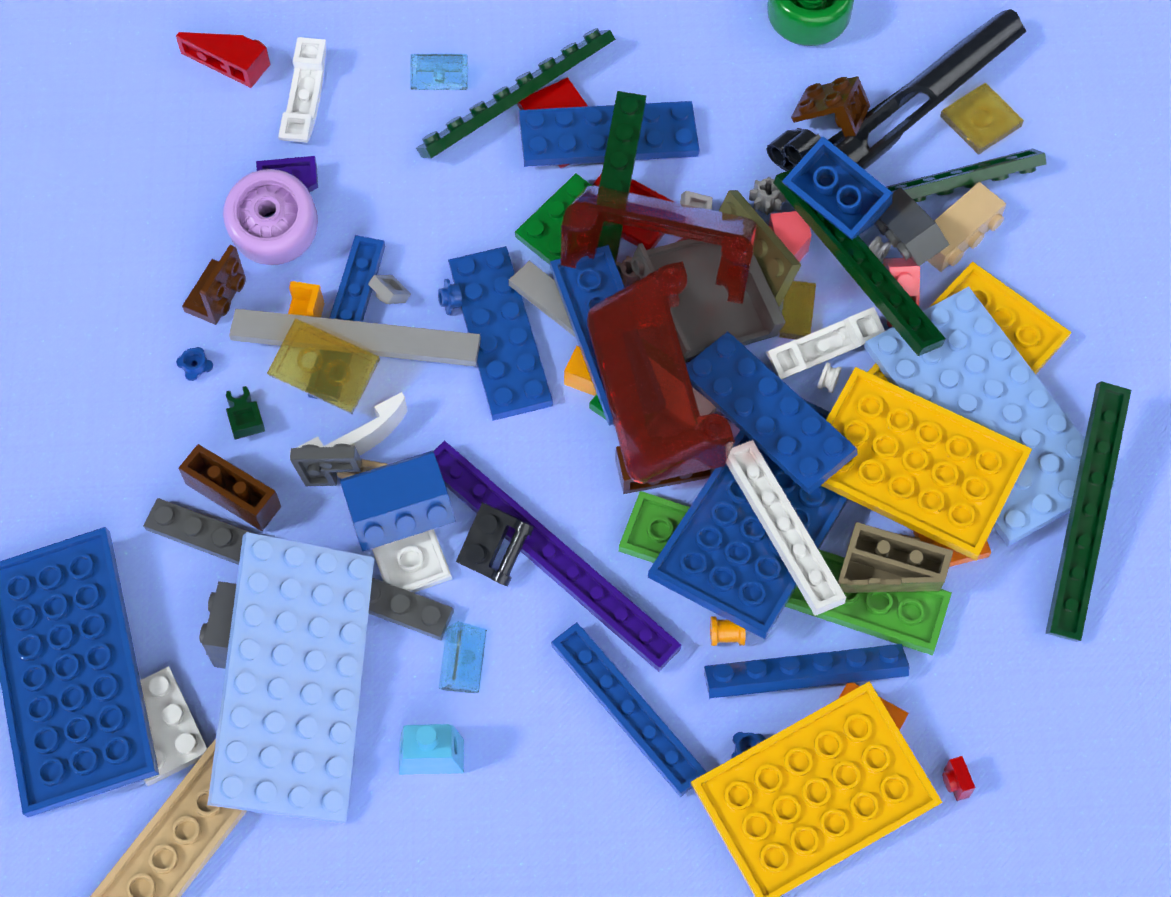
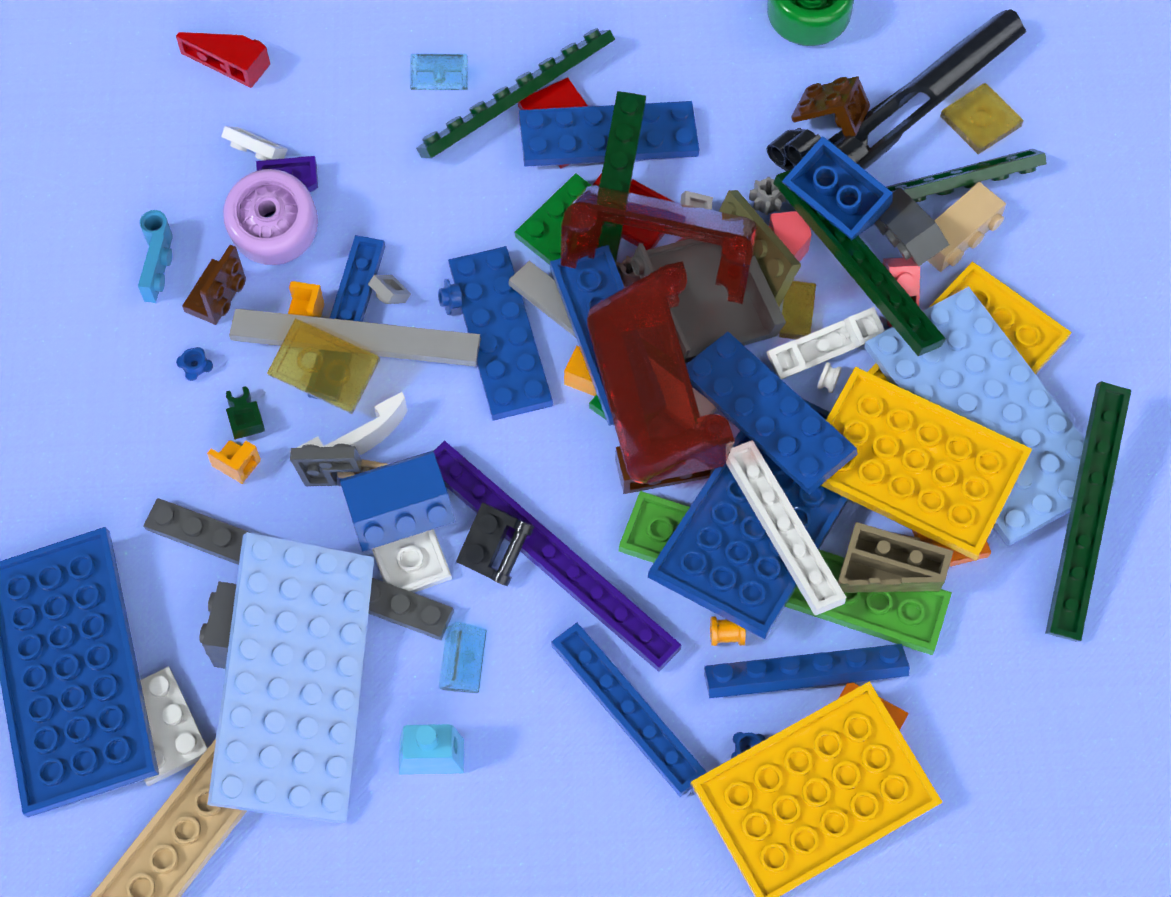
reddish brown brick [178,444,281,531] -> none
white slope [278,37,326,143] -> none
white bush [869,236,891,263] -> none
red plate [942,756,976,801] -> none
none -> dark azure plate [138,210,173,303]
none -> light orange panel [207,440,261,484]
none -> white plate [221,126,288,160]

